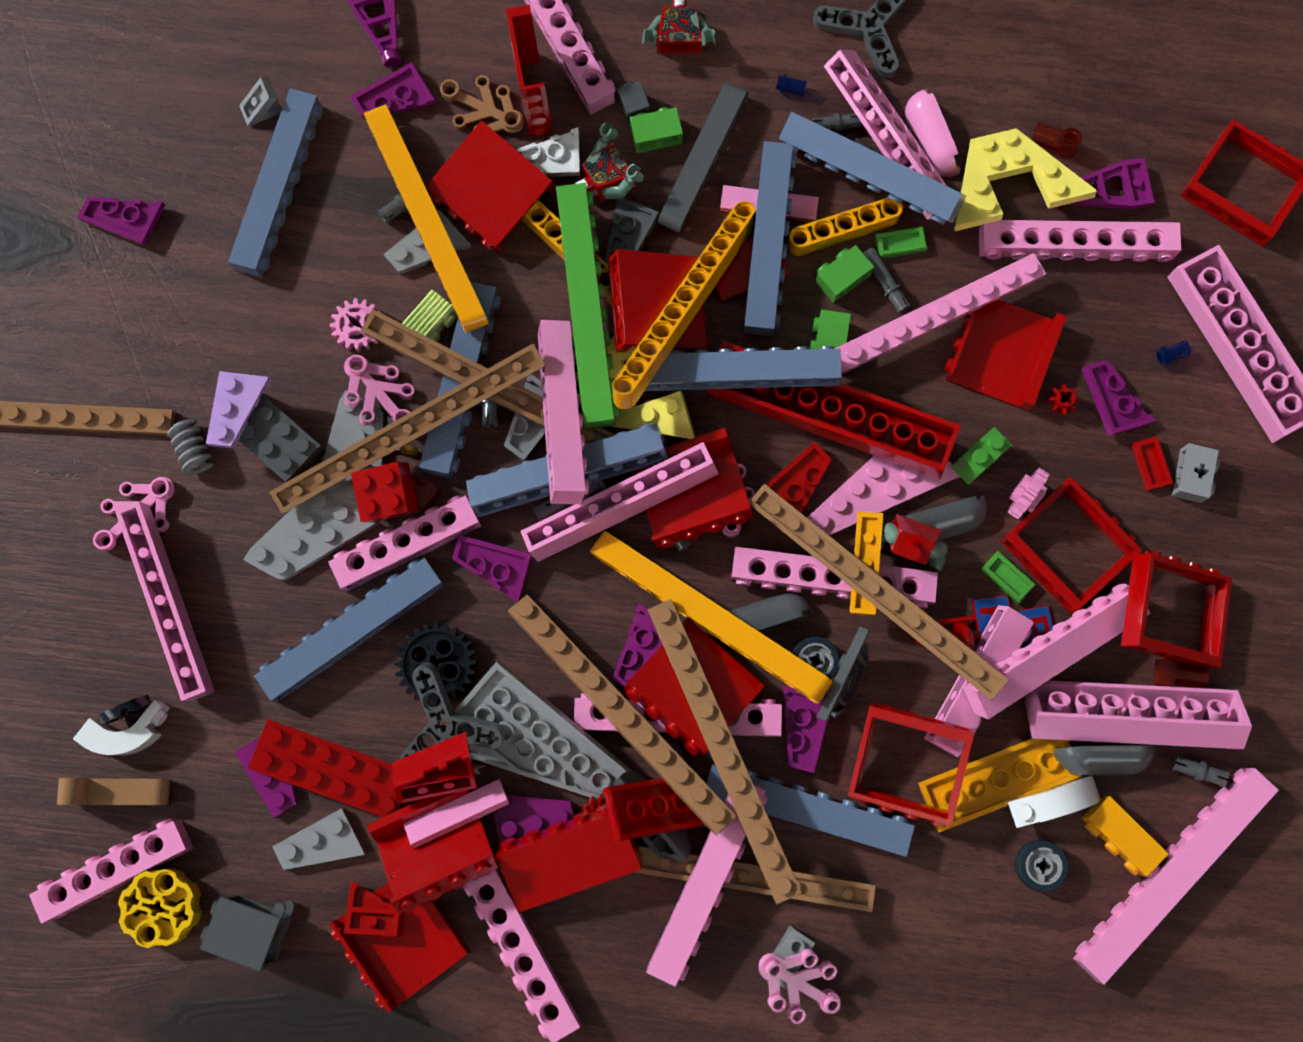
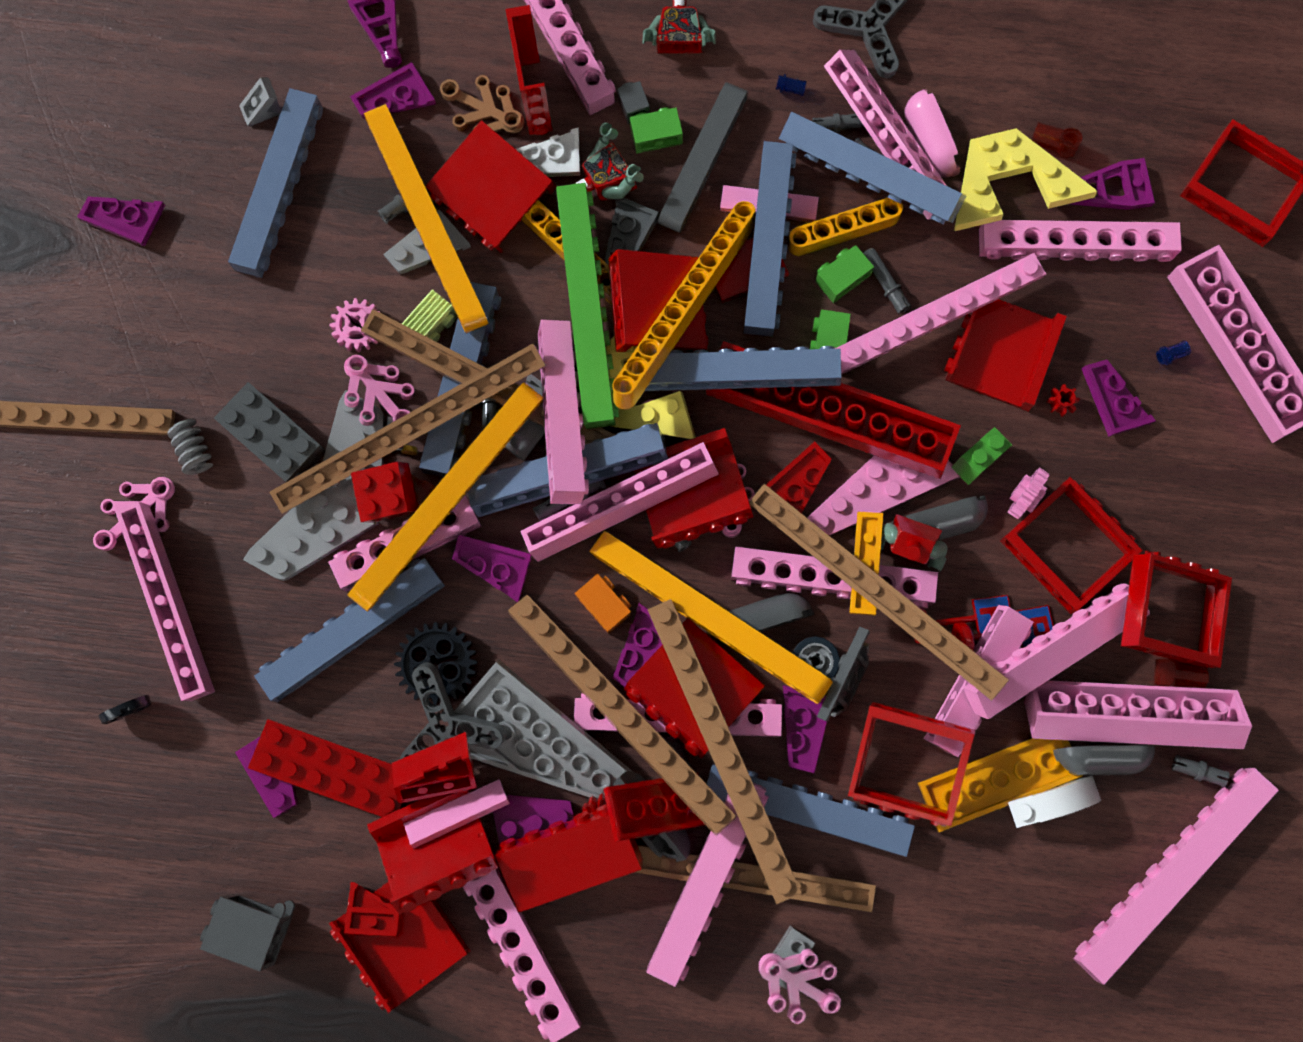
bright pink brick [29,818,194,924] -> none
medium nougat beam [57,778,170,805] -> none
white arch [73,700,170,756] -> none
yellow connector [118,868,202,948] -> none
lavender wing [206,371,271,449] -> none
light grey wing [272,808,367,870] -> none
bright green tile [874,226,928,259] -> none
bright green tile [980,551,1036,604] -> none
wheel [1014,840,1069,892] -> none
light orange brick [1081,796,1168,877] -> none
red tile [1131,437,1173,492] -> none
light grey brick [1172,443,1220,503] -> none
none -> light orange beam [347,382,544,612]
none -> orange brick [575,574,631,634]

